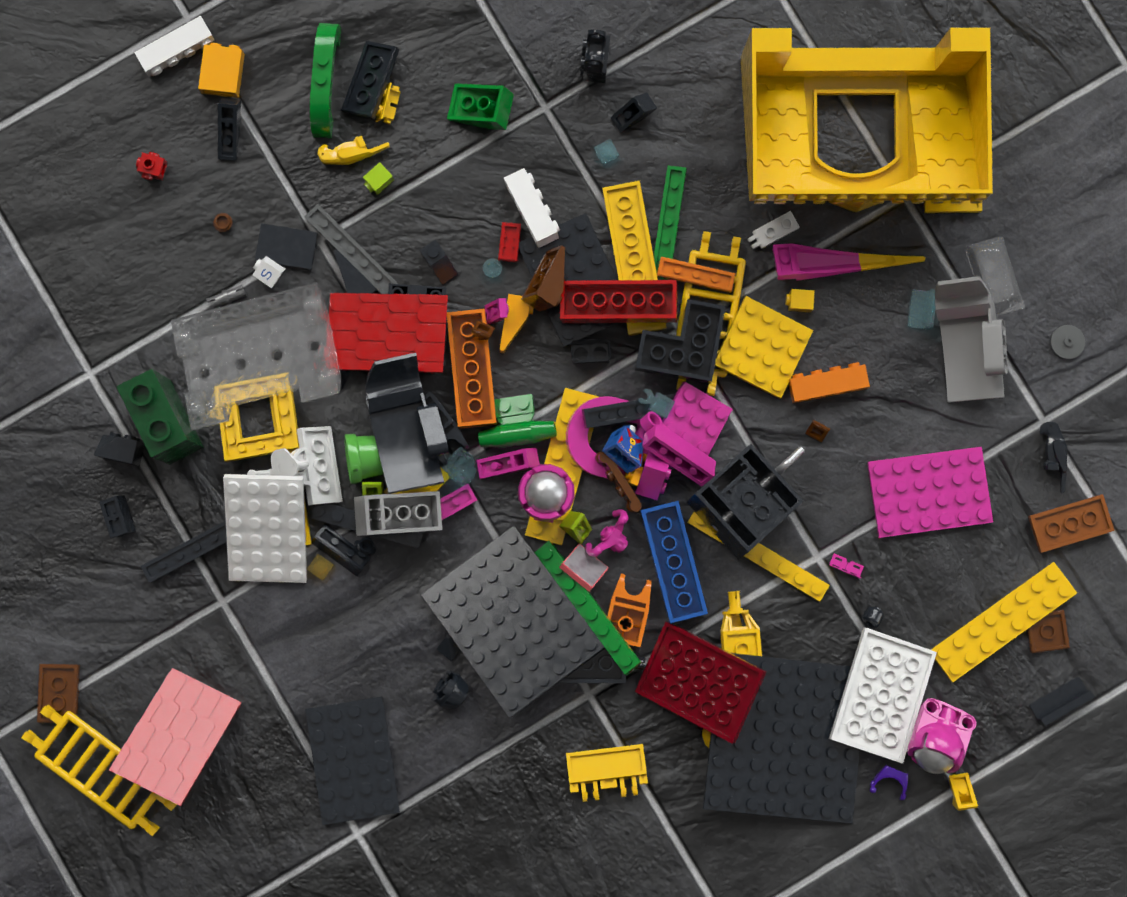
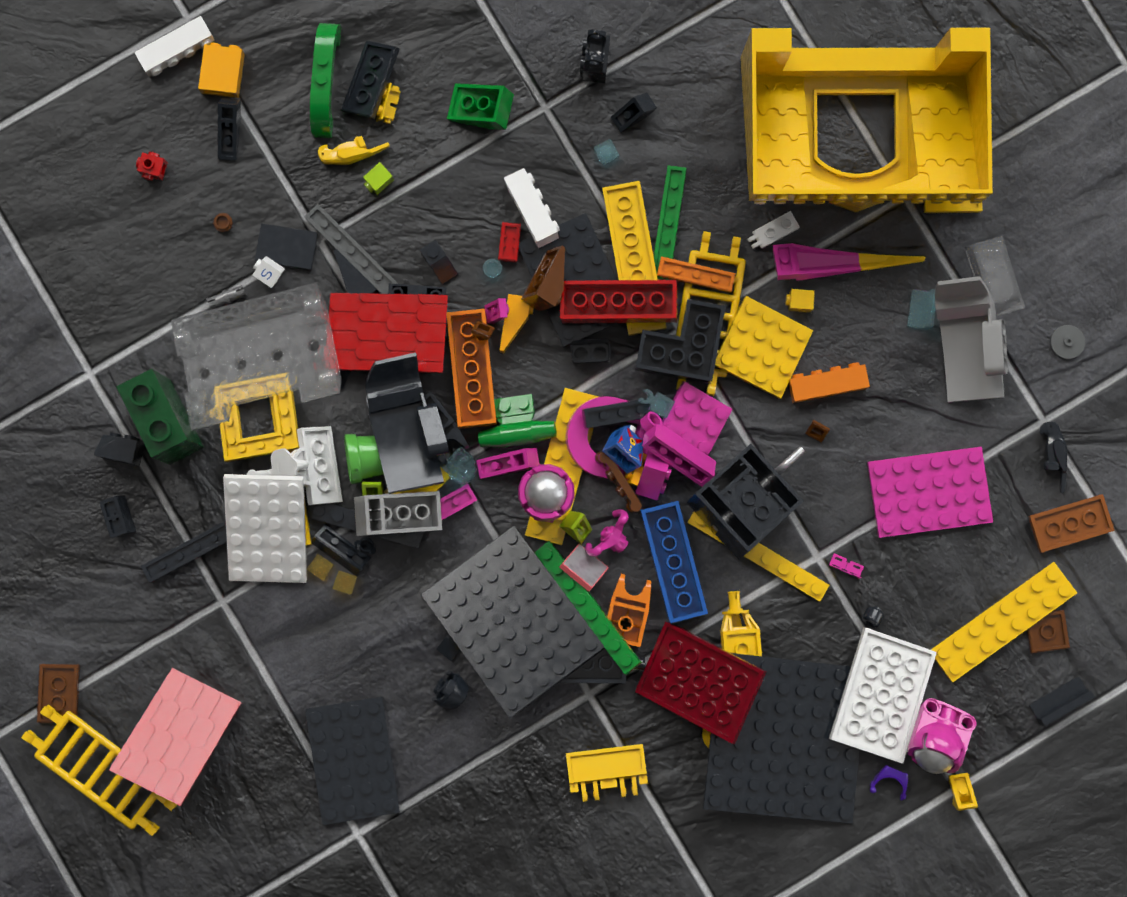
none -> clear yellow plate [332,570,358,595]

